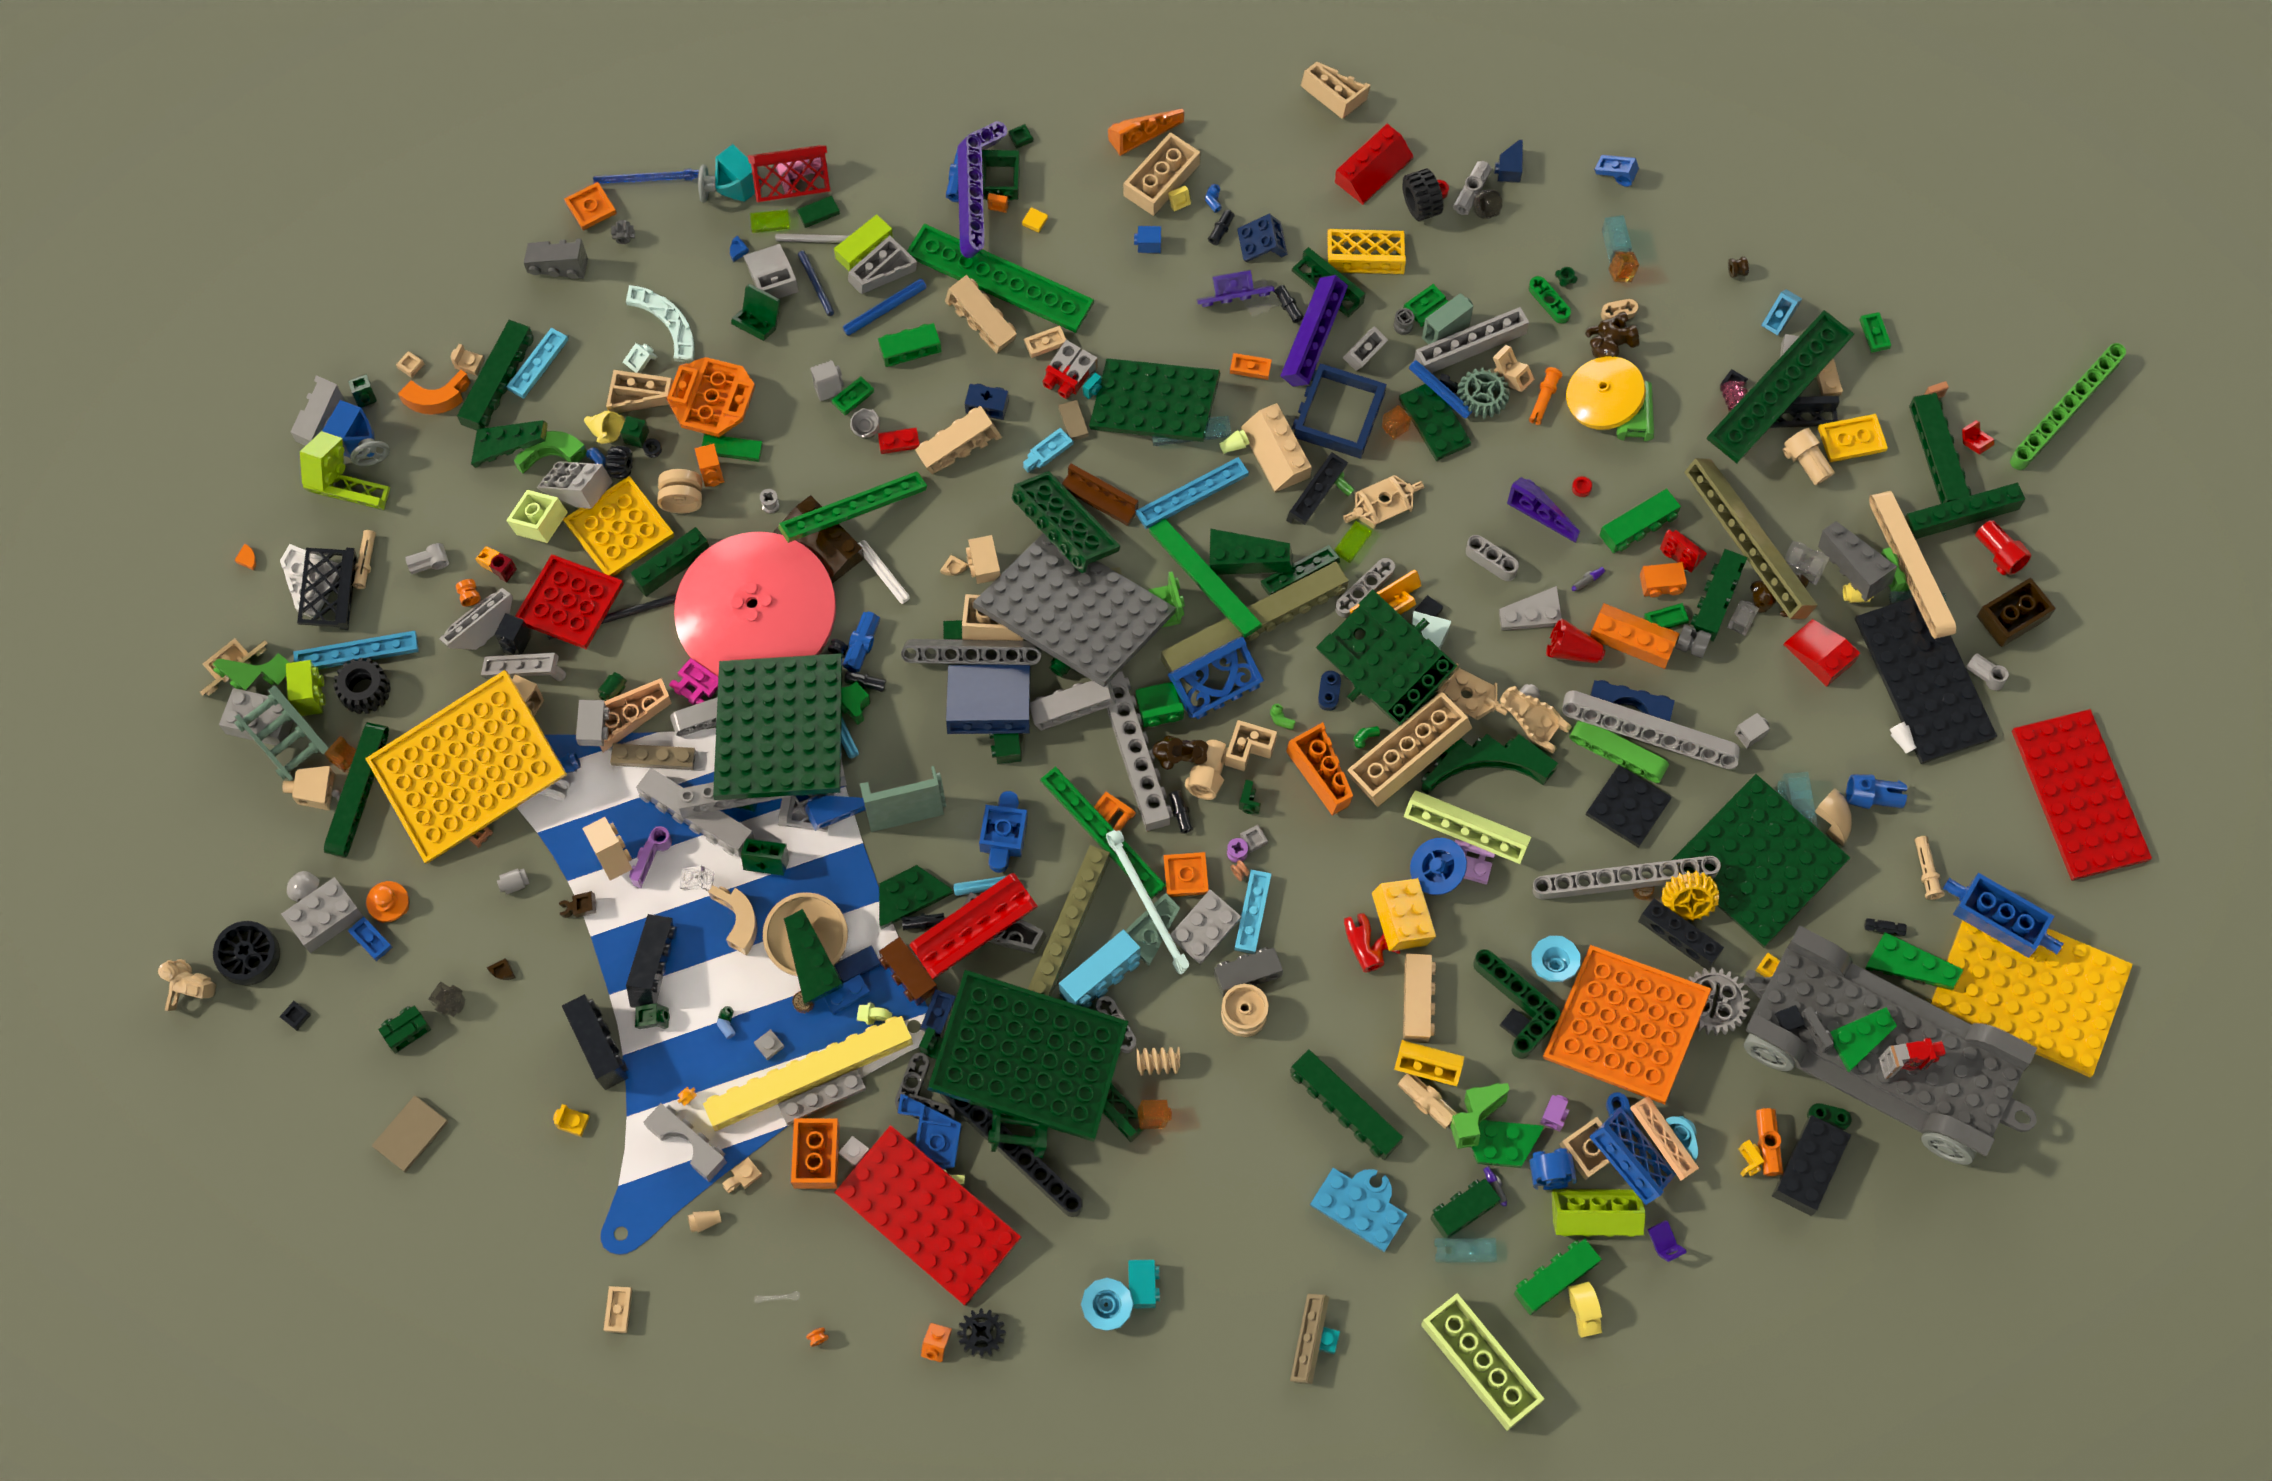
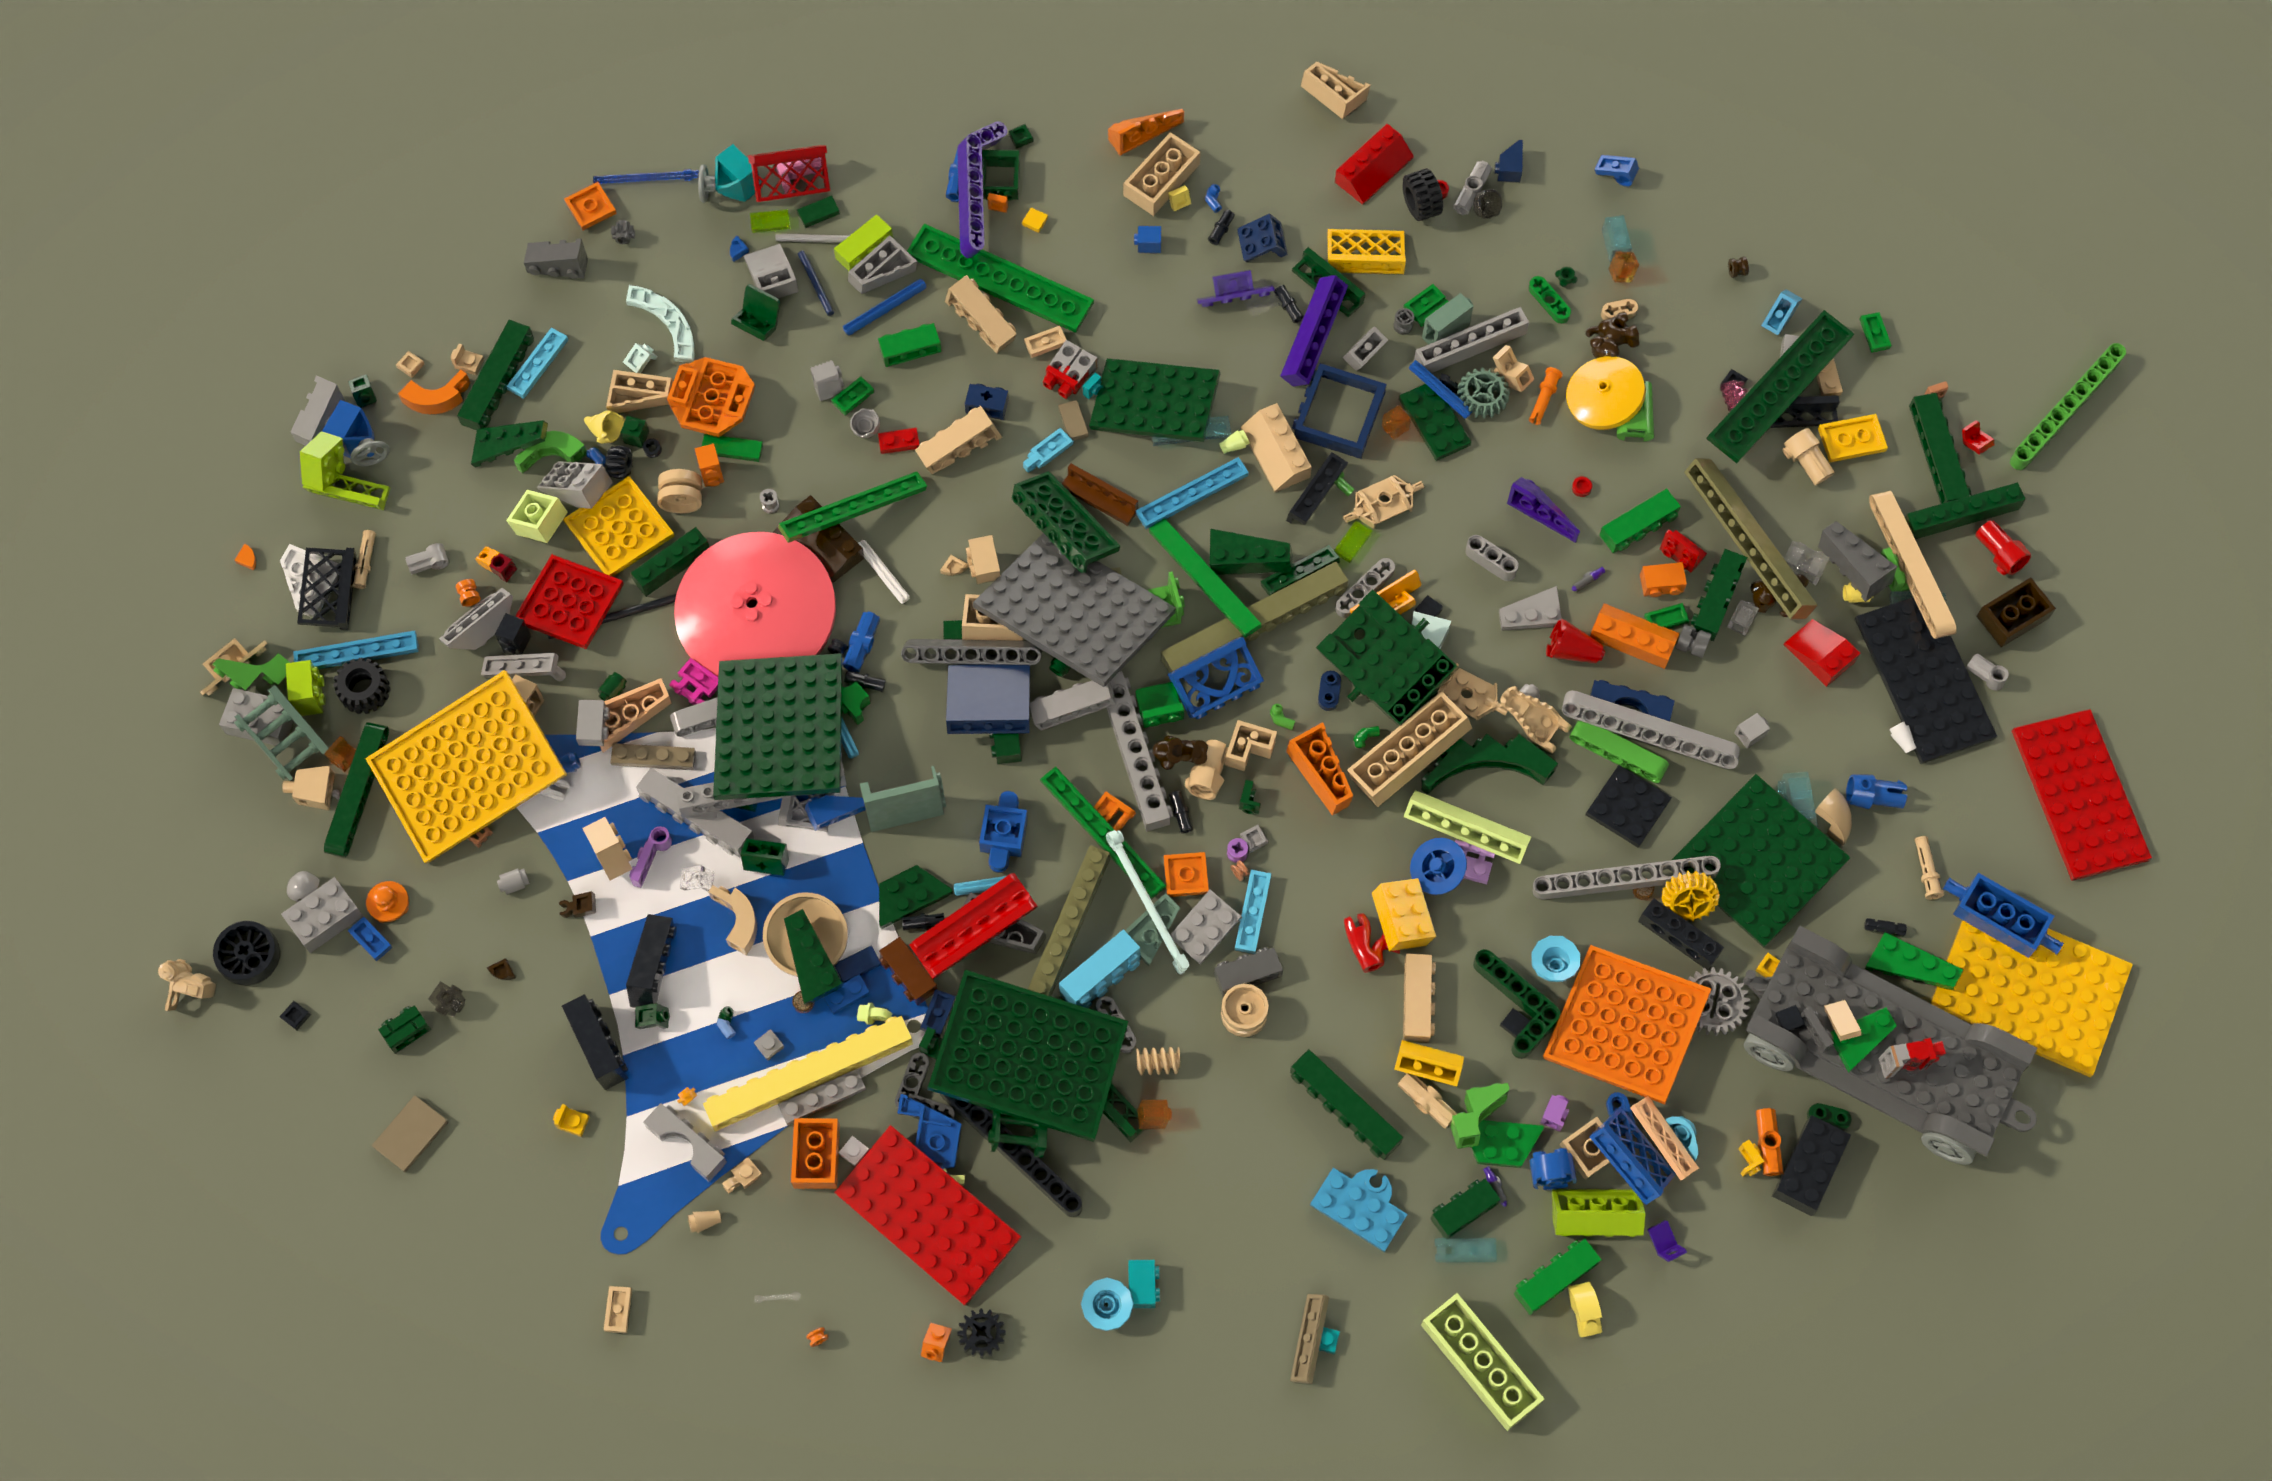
orange plate [1230,353,1272,380] -> none
none -> tan tile [1824,1000,1861,1041]

